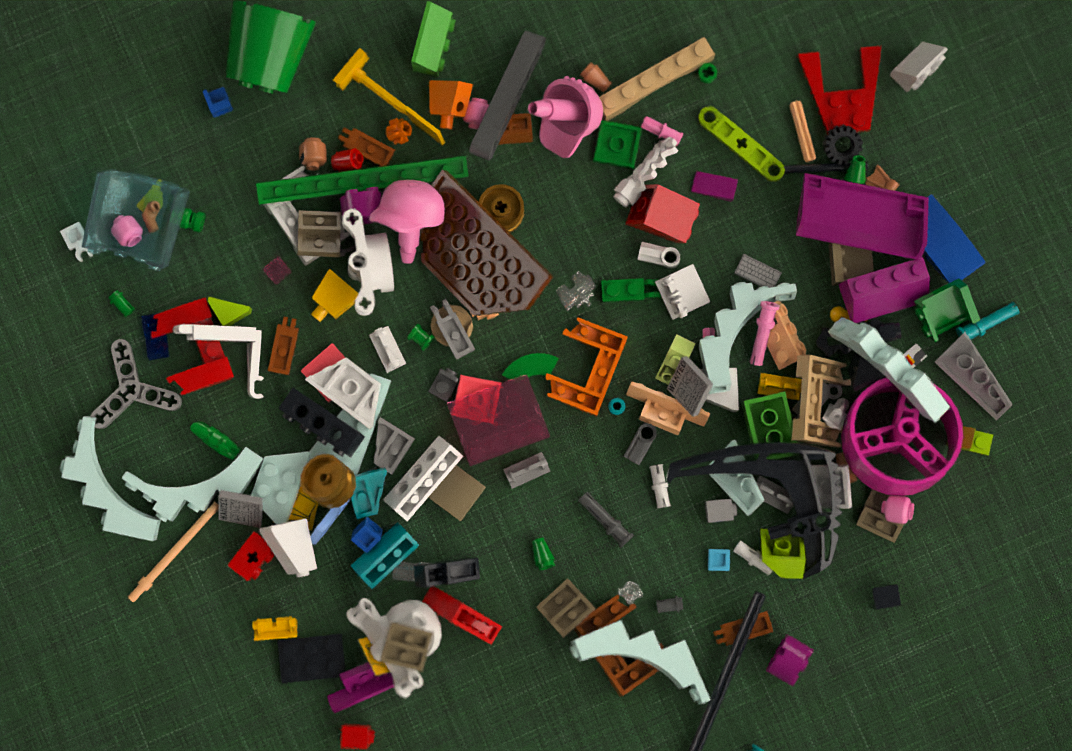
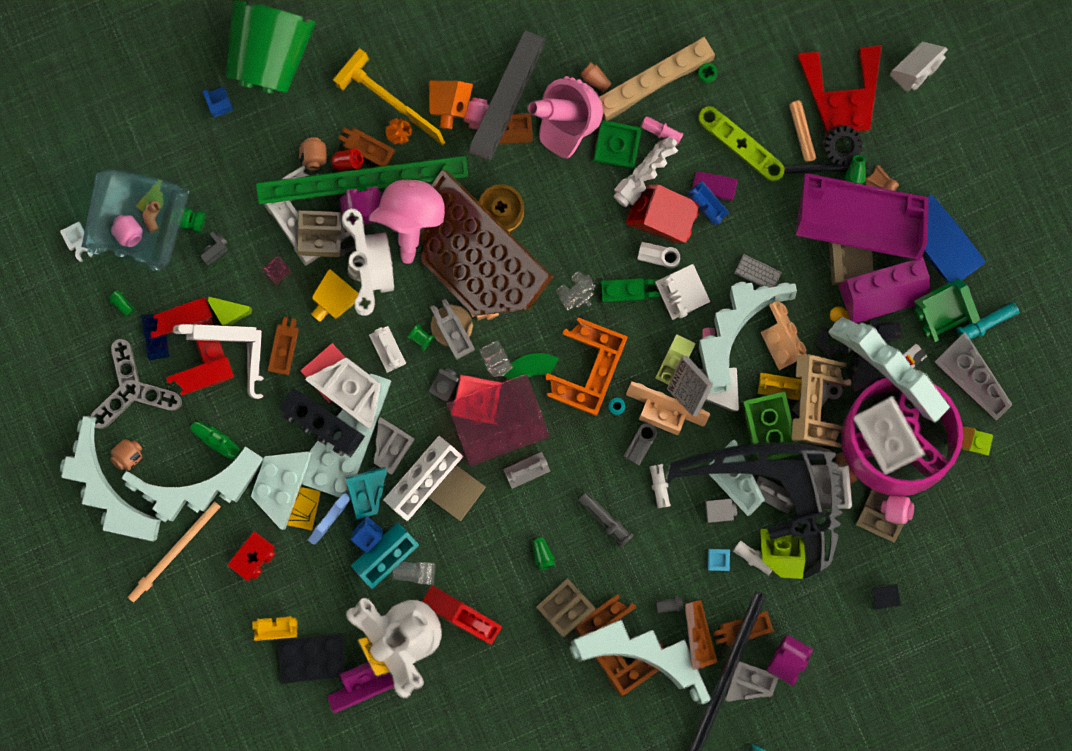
light grey tile [219,490,263,528] -> none
white slope [260,518,317,577] -> none
pearl gold wheel [300,454,356,509] -> none
red brick [341,723,375,749] -> none
dark tan slope [380,622,434,672] -> none
bright green slope [411,1,456,77] -> none
black slope [414,558,480,587] -> none
clear plate [617,581,643,605] -> none
bright pink pin [749,301,780,366] -> none
white hinge [822,398,849,431] -> none
none -> nougat head [110,439,142,471]
none -> dark grey bracket [201,231,228,266]
none -> clear brick [479,340,513,377]
none -> dark orange wing [685,600,717,670]
none -> blue hinge [687,181,729,225]
none -> light grey wing [725,661,778,701]
none -> white plate [853,397,924,475]

